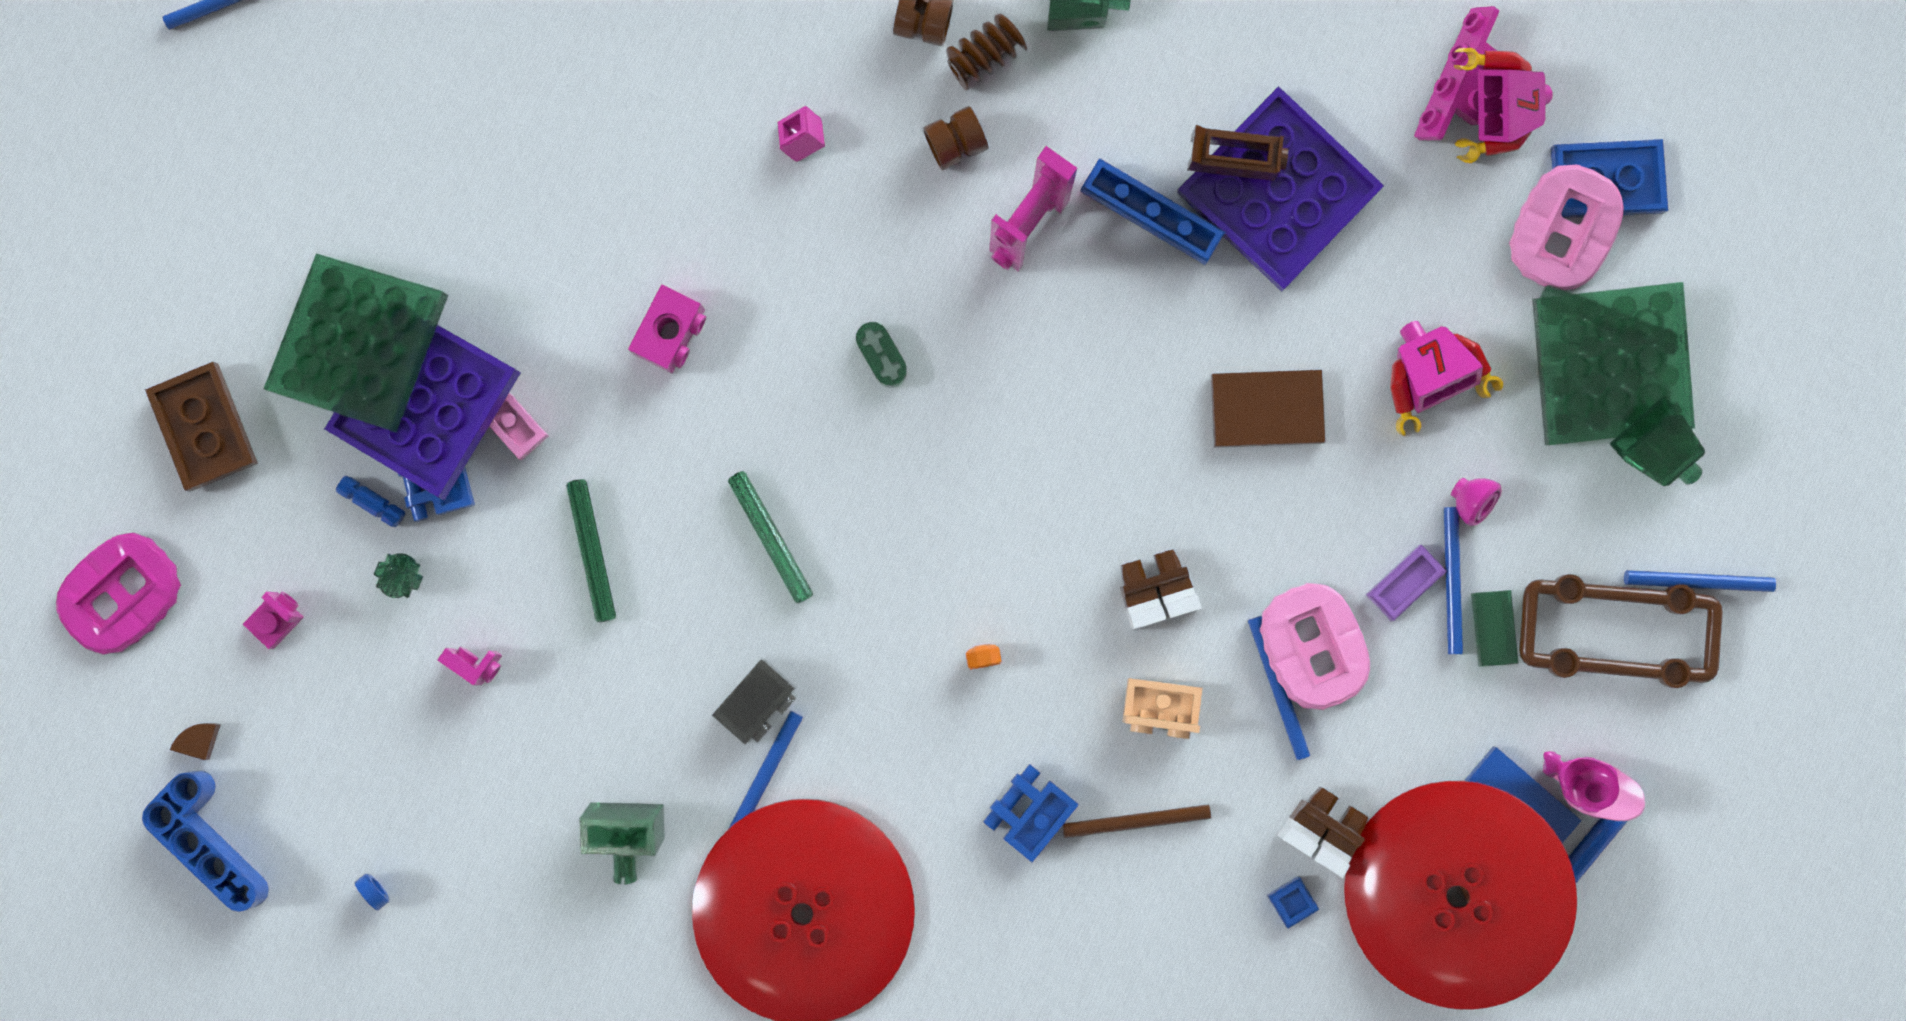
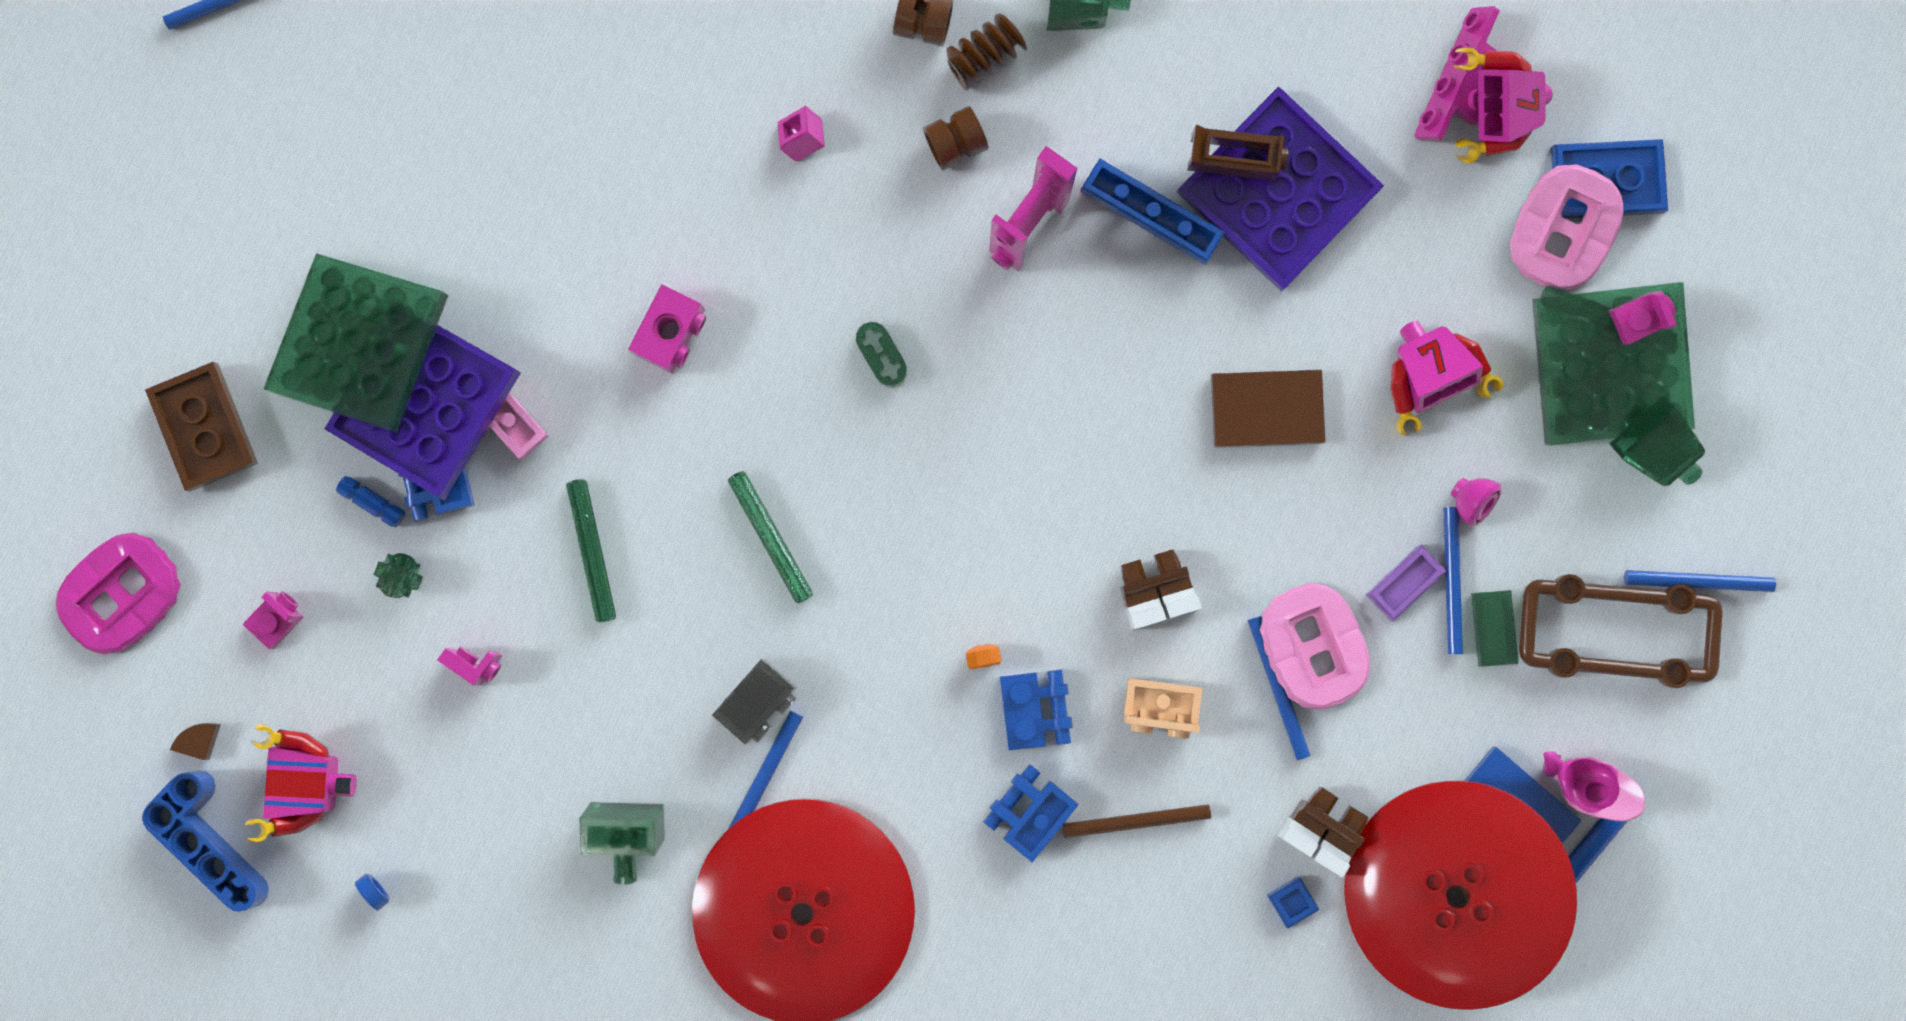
none -> torso [245,724,357,842]
none -> blue plate [1000,669,1073,750]
none -> dark pink bracket [1609,291,1677,345]

